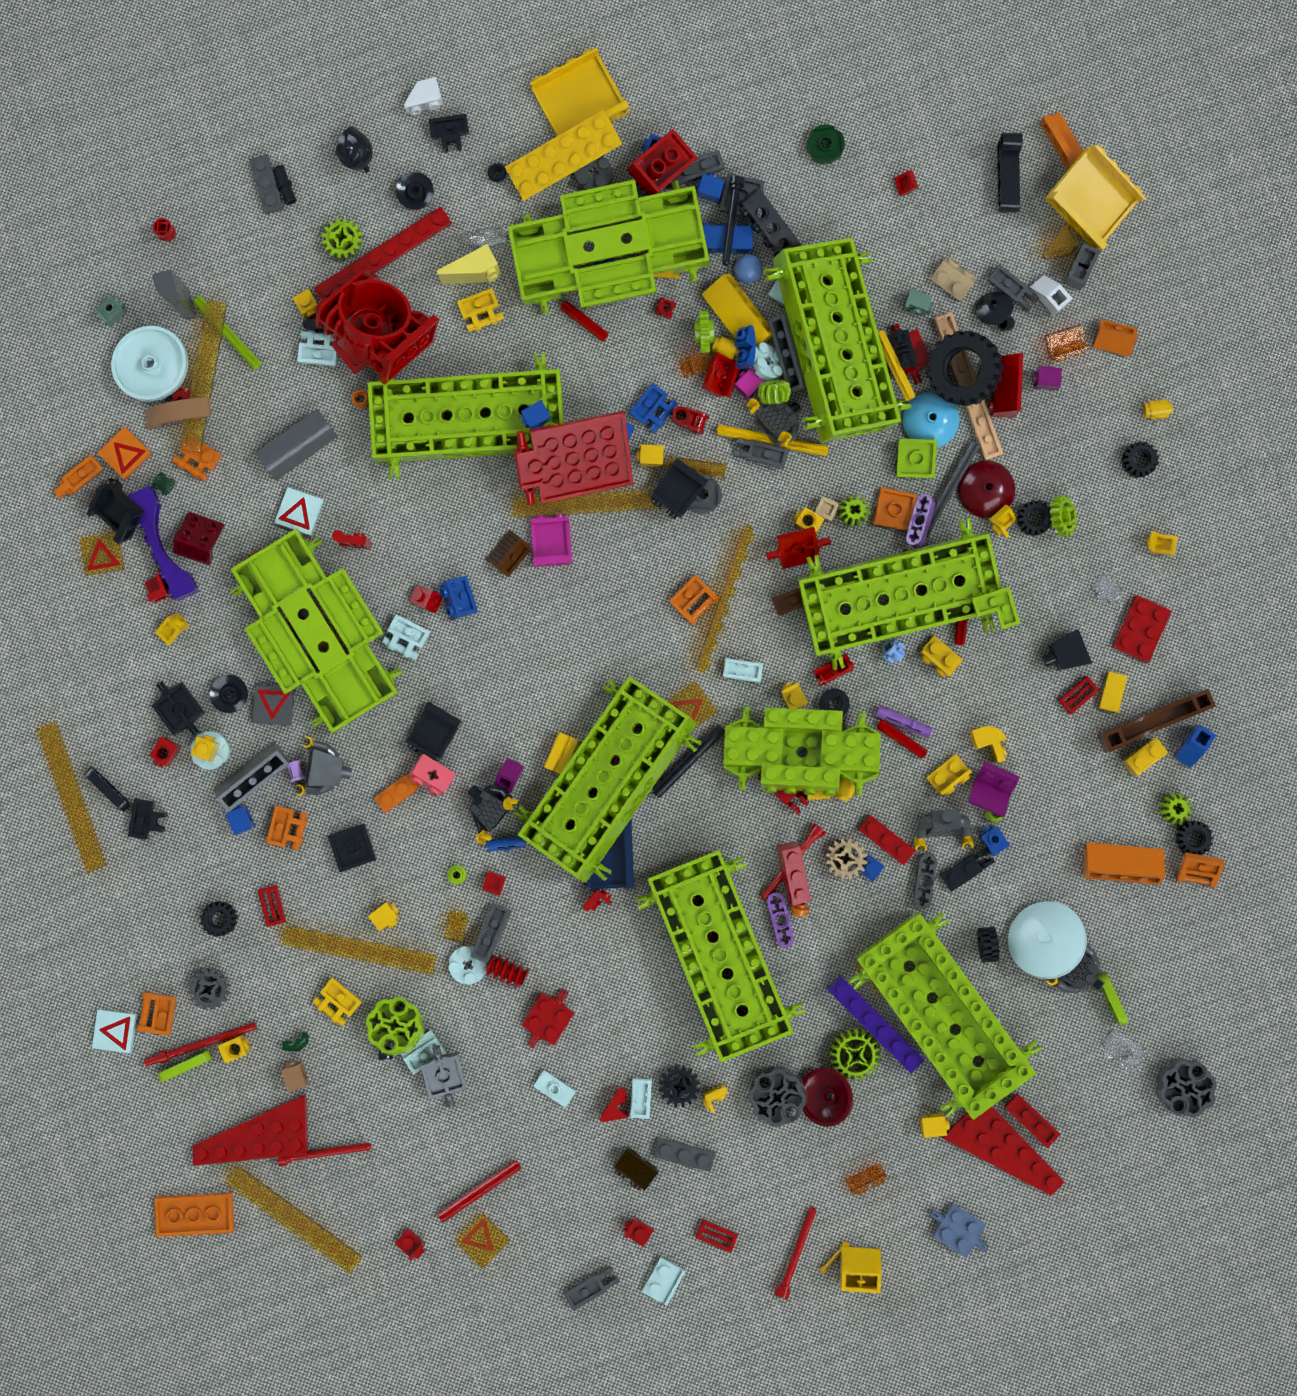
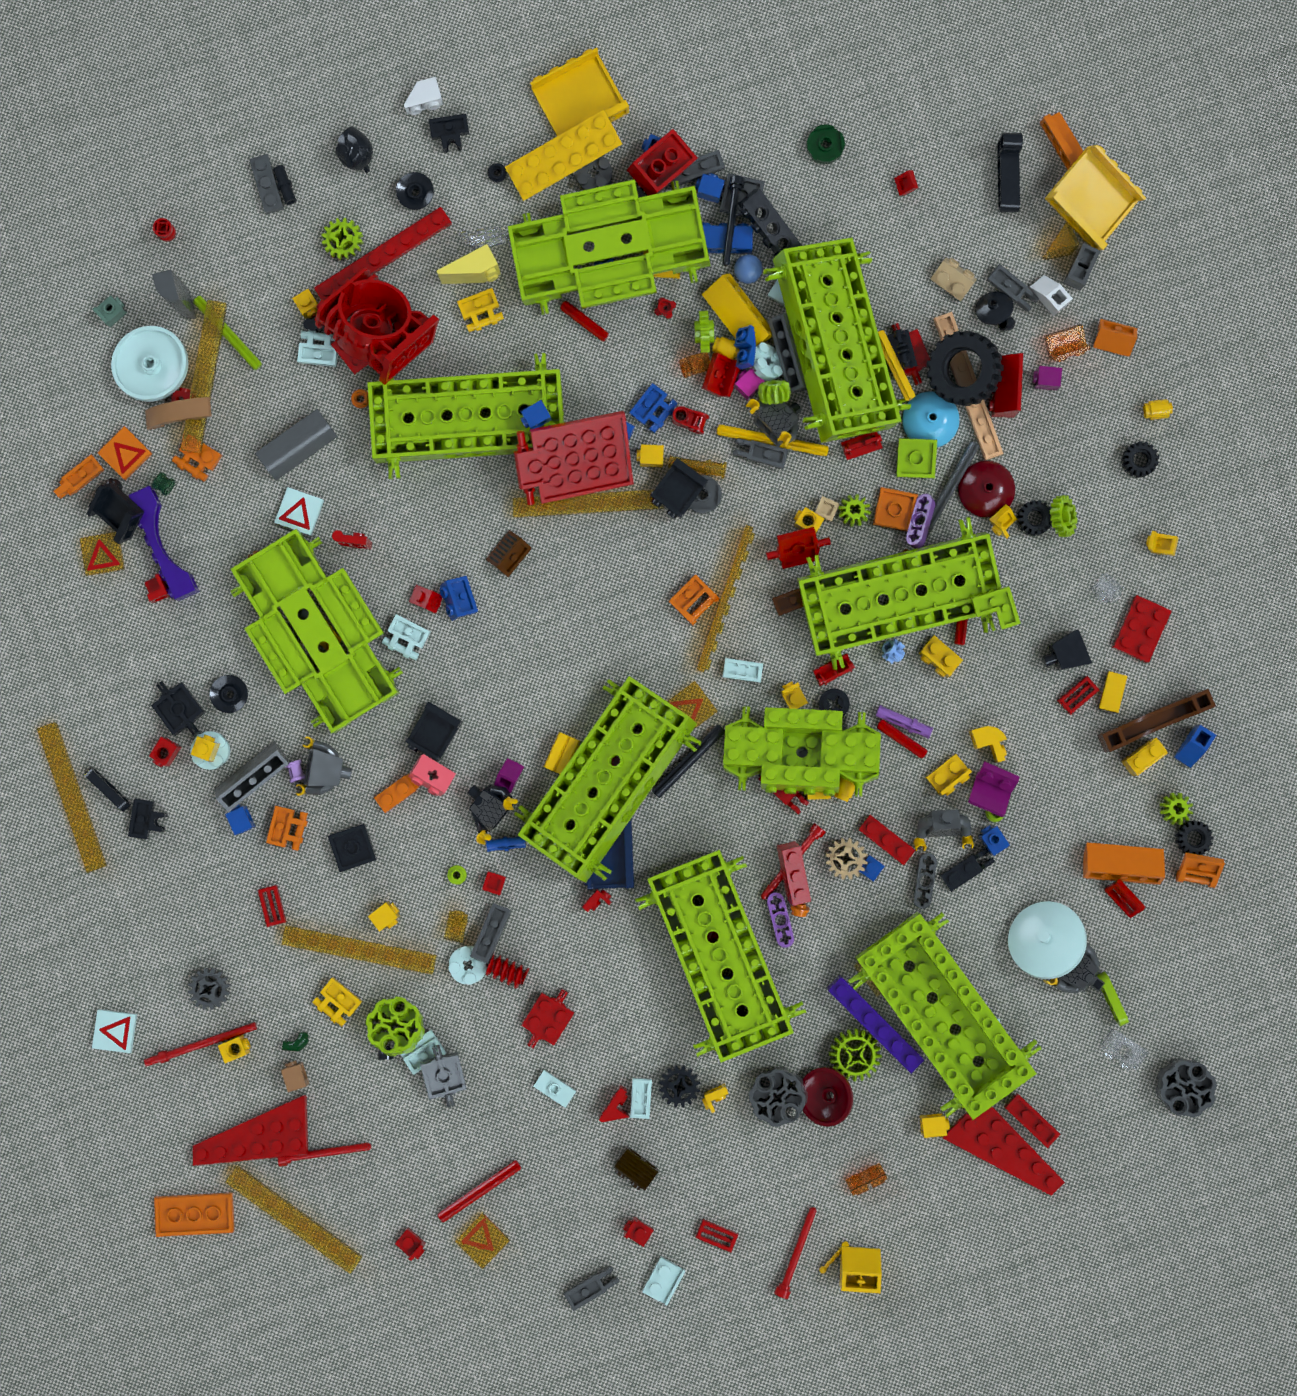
orange plate [136,991,177,1036] -> none
yellow bracket [155,613,190,646] -> none
lime beam [157,1050,212,1083] -> none
dark red bracket [173,512,224,566] -> none
black tyre [200,901,238,937] -> none
dark grey tile [252,685,295,726] -> none
dark pink panel [530,514,572,567] -> none
dark grey plate [654,1137,715,1172] -> none
sand green brick [903,289,934,316] -> none
sand blue plate [929,1203,989,1258] -> none
black tyre [977,927,1000,963] -> none
none -> red hinge [841,432,883,460]
none -> red tile [1104,878,1145,918]

